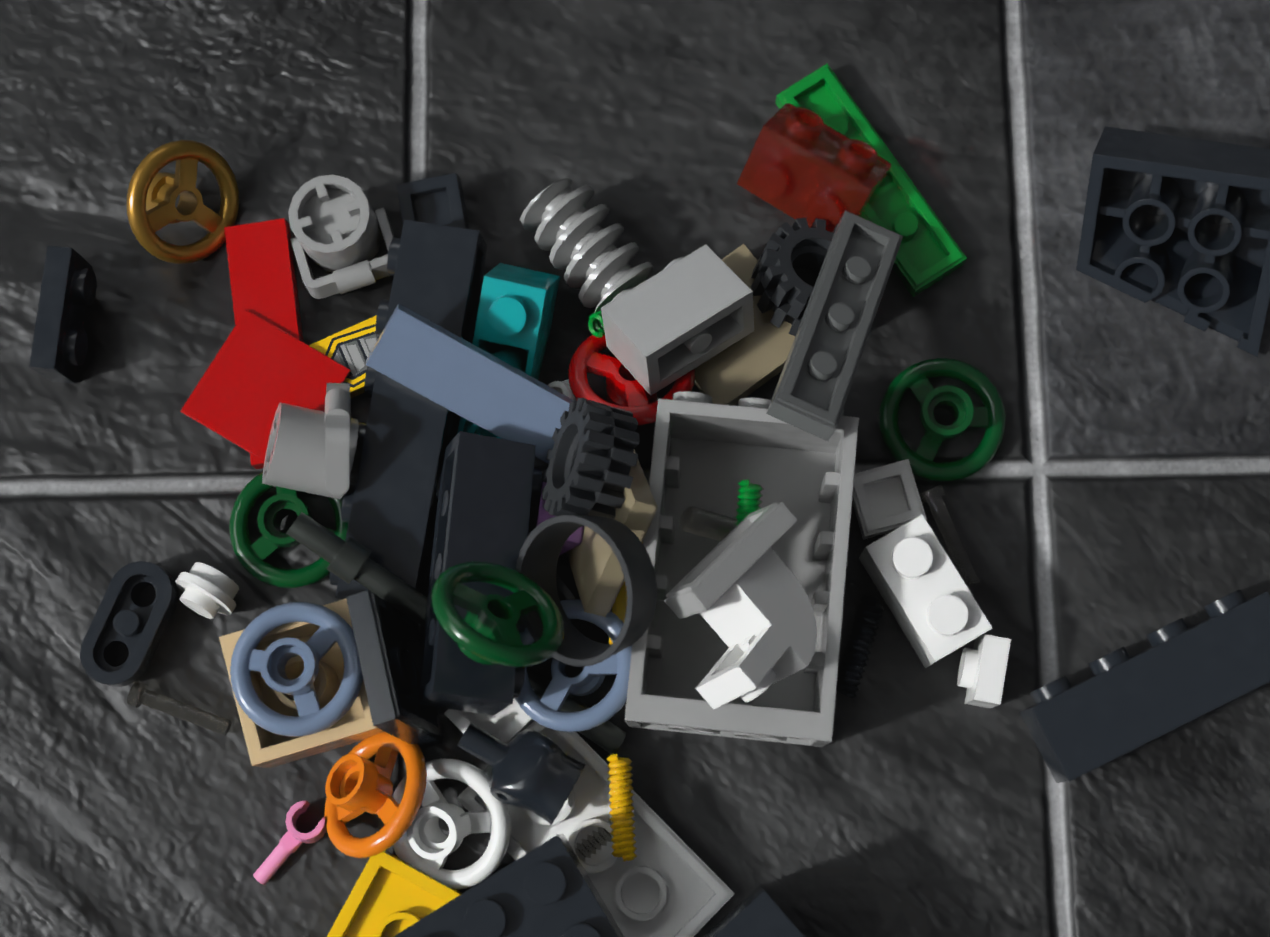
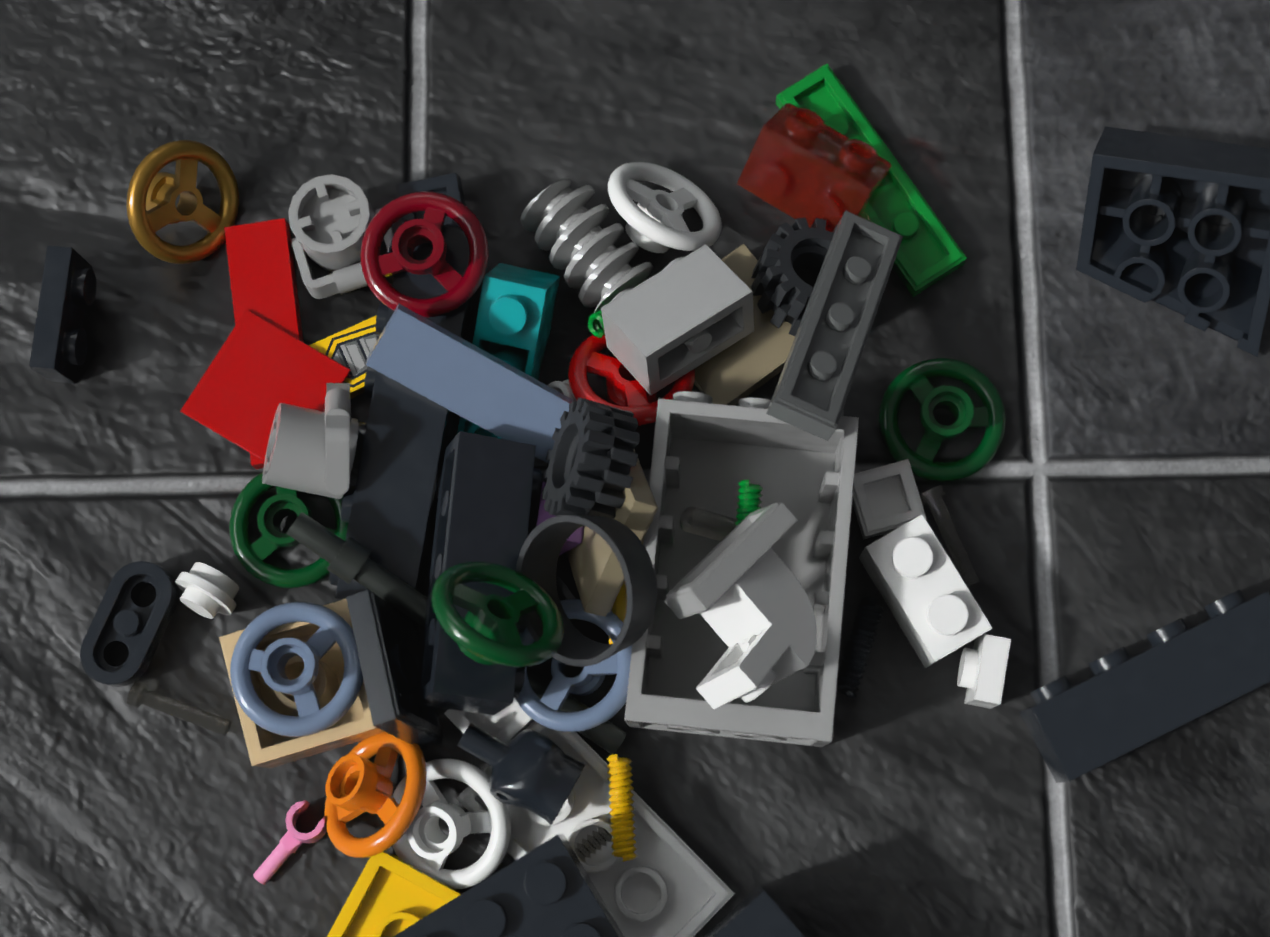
none -> dark red piece [360,191,489,318]
none -> white piece [608,162,722,253]

